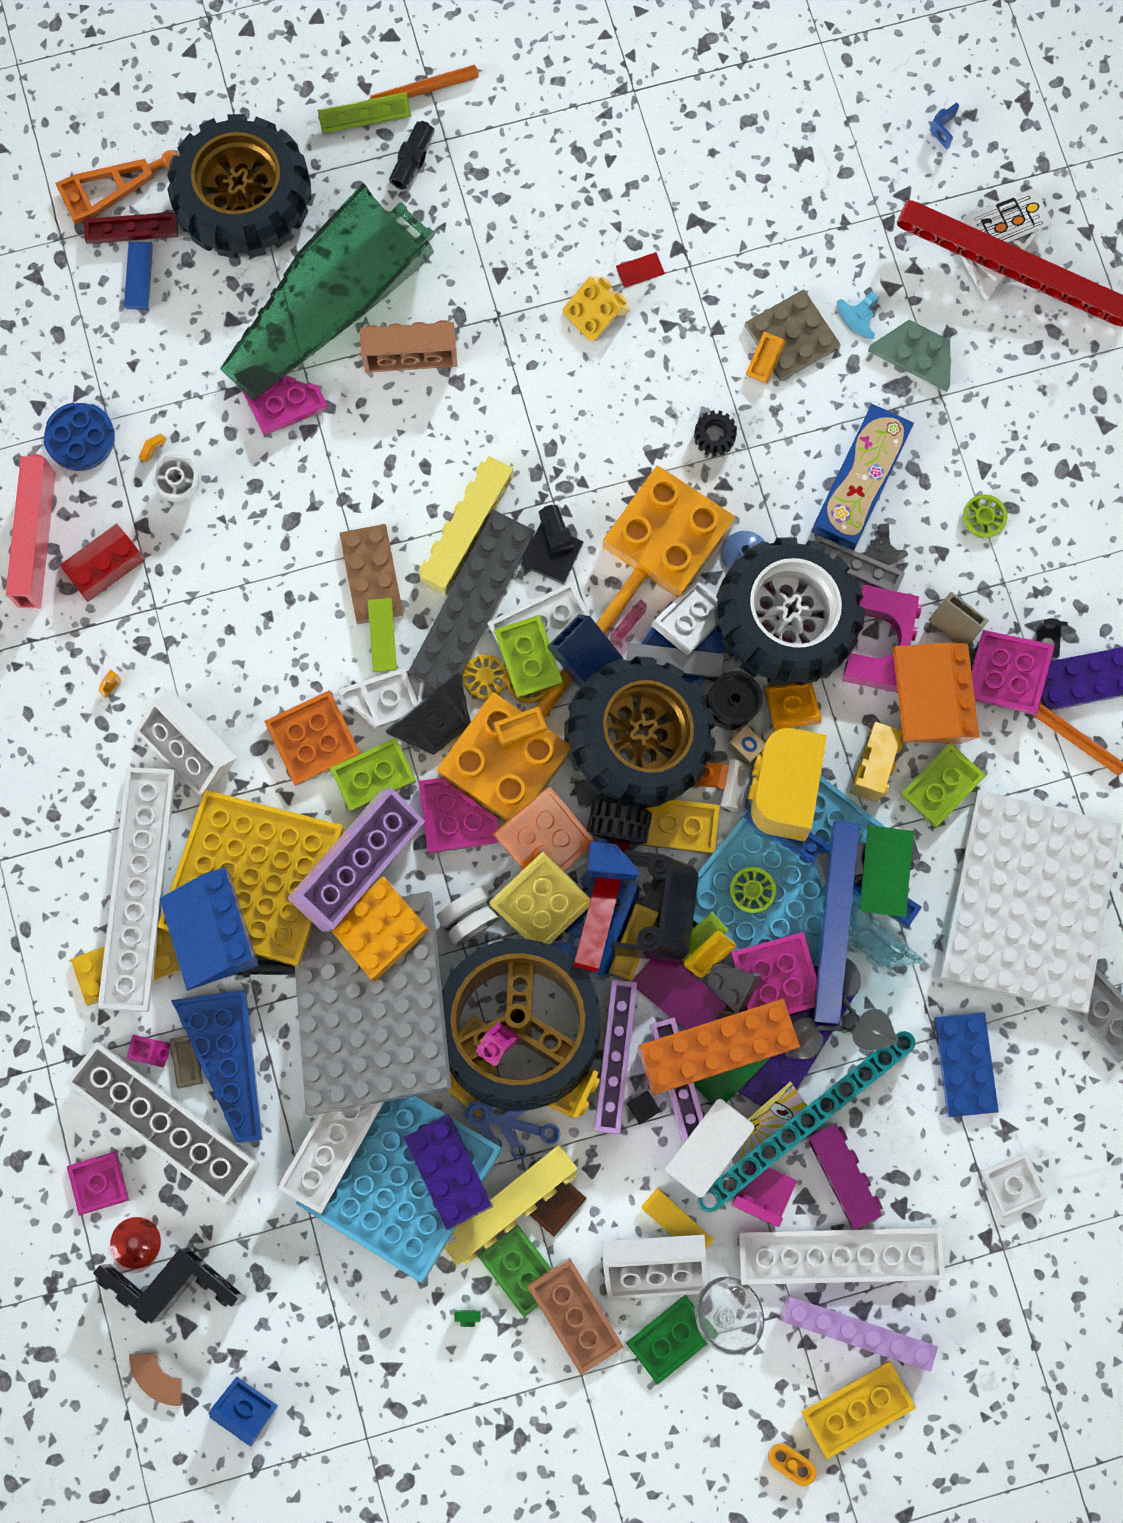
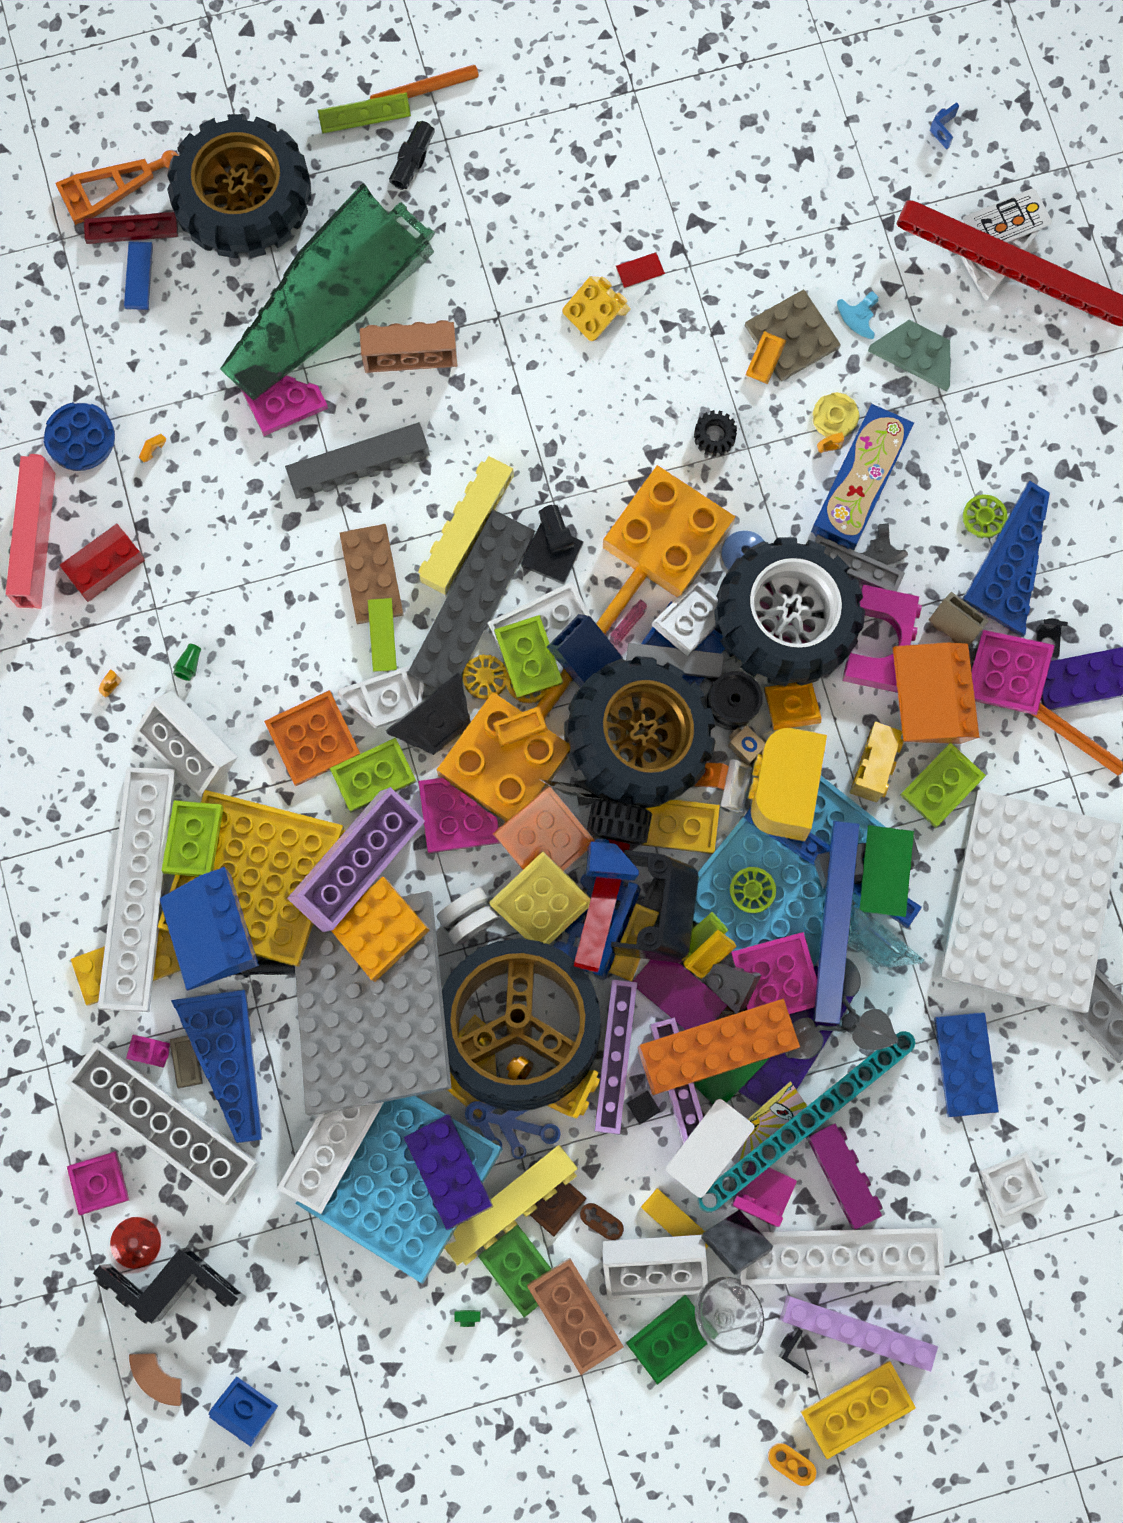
white cylinder [151,453,200,503] -> none
dark pink bracket [476,1022,519,1066] -> none
none -> lime plate [161,800,224,877]
none -> green cone [173,644,201,681]
none -> dark grey brick [285,422,430,499]
none -> light orange plate [506,1056,534,1080]
none -> sticker [539,779,601,799]
none -> reddish brown beam [580,1203,624,1240]
none -> black tile [701,1209,773,1275]
none -> black bracket [778,1327,809,1375]
none -> light yellow tile [812,392,860,437]
none -> light orange tile [817,432,844,453]
none -> blue wing [962,481,1050,637]

